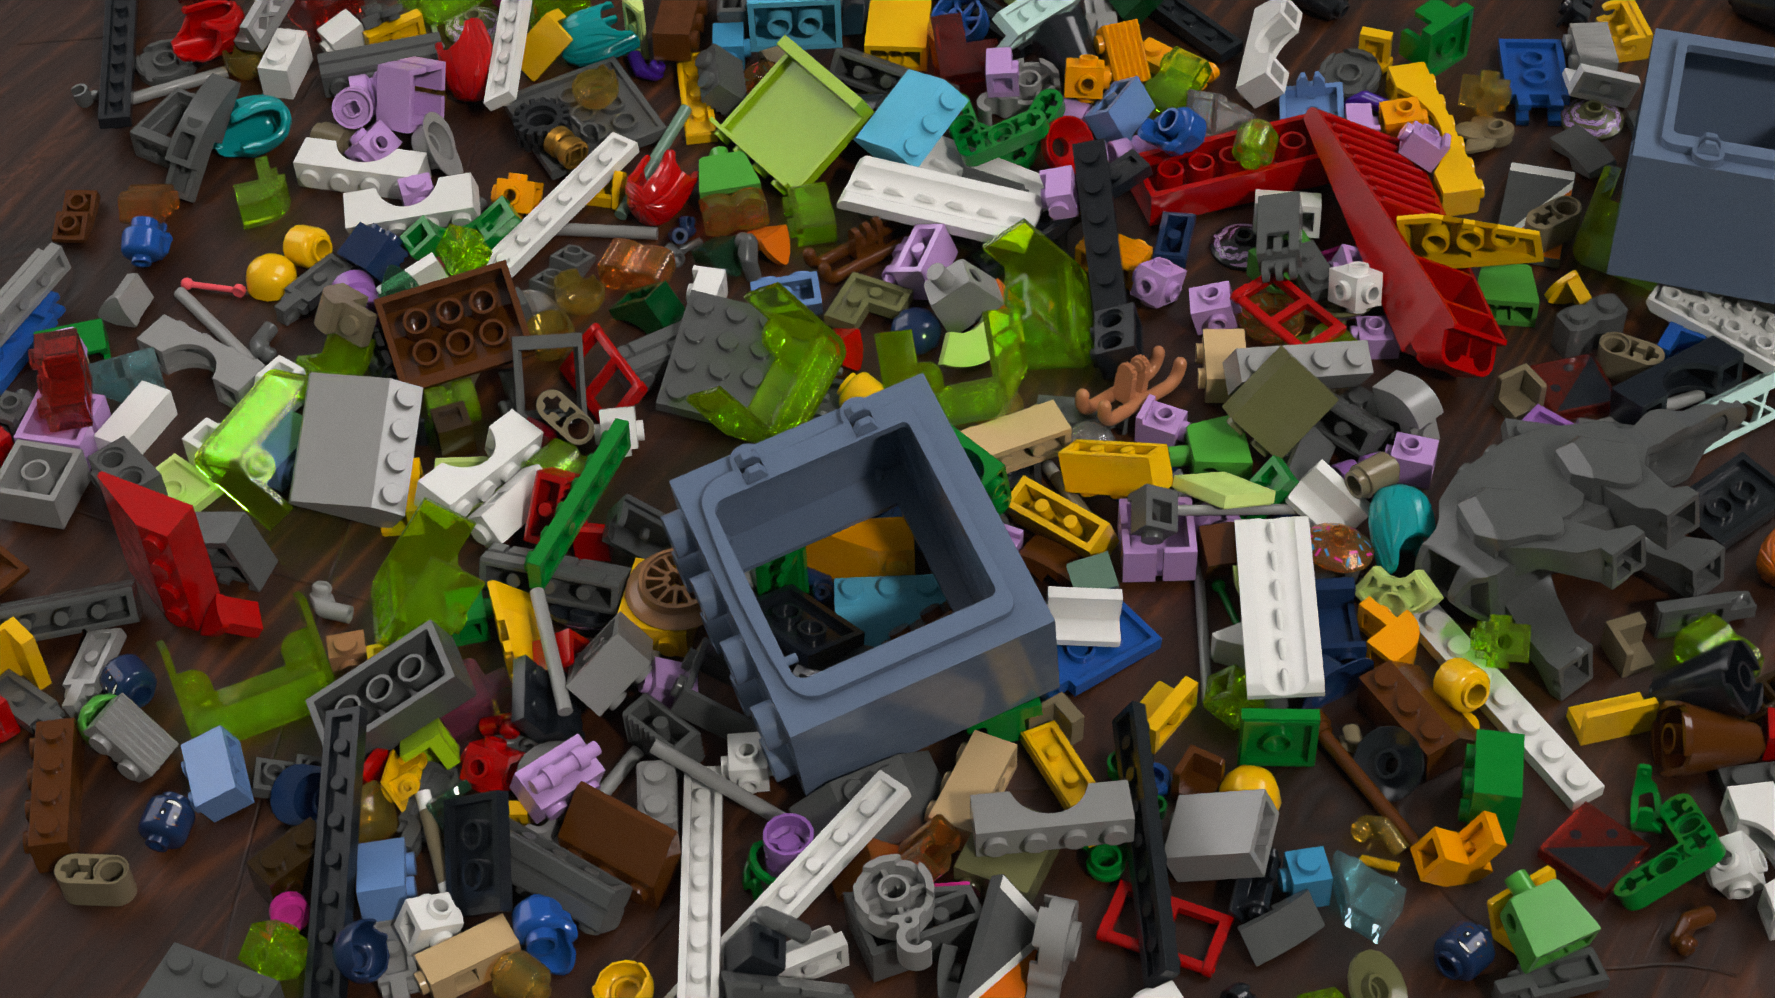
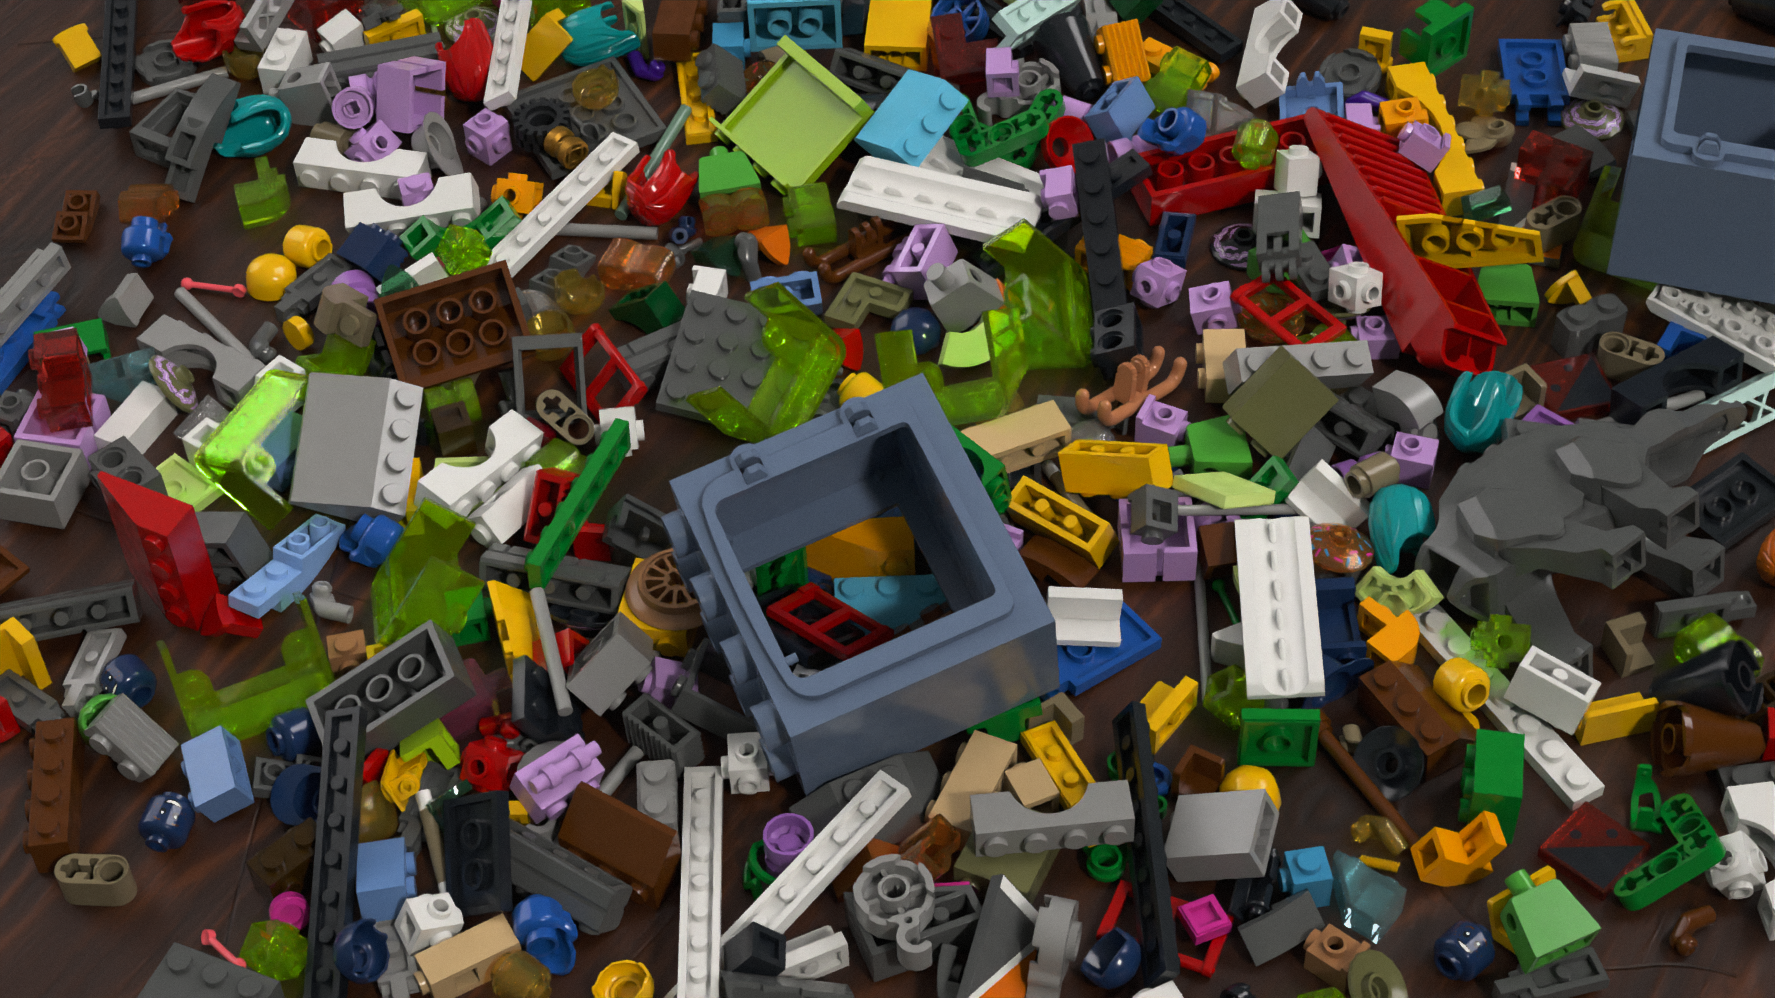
light grey bar [649,739,786,821] -> none
dark grey arm [750,906,812,944] -> none
light orange brick [1064,54,1110,103] -> none
sand green panel [1066,551,1119,589] -> none
none -> yellow tile [52,23,102,73]
none -> olive dish [148,355,198,413]
none -> clear brick [172,394,235,440]
none -> coral hinge [201,929,247,968]
none -> light blue slope [228,513,346,619]
none -> dark blue head [265,707,322,762]
none -> light grey torso [268,62,342,126]
none -> yellow tile [282,315,314,351]
none -> blue head [339,514,407,568]
none -> lavender brick [463,108,513,166]
none -> red window [766,582,894,661]
none -> tan brick [1004,758,1059,813]
none -> dark blue hair [1080,927,1142,989]
none -> dark pink tile [1177,894,1232,945]
none -> white brick [1274,145,1322,197]
none -> medium nougat brick [1303,923,1371,994]
none -> teal hair [1444,371,1523,455]
none -> clear green tile [1461,185,1512,221]
none -> white brick [1503,645,1602,735]
none -> clear red brick [1514,130,1594,209]

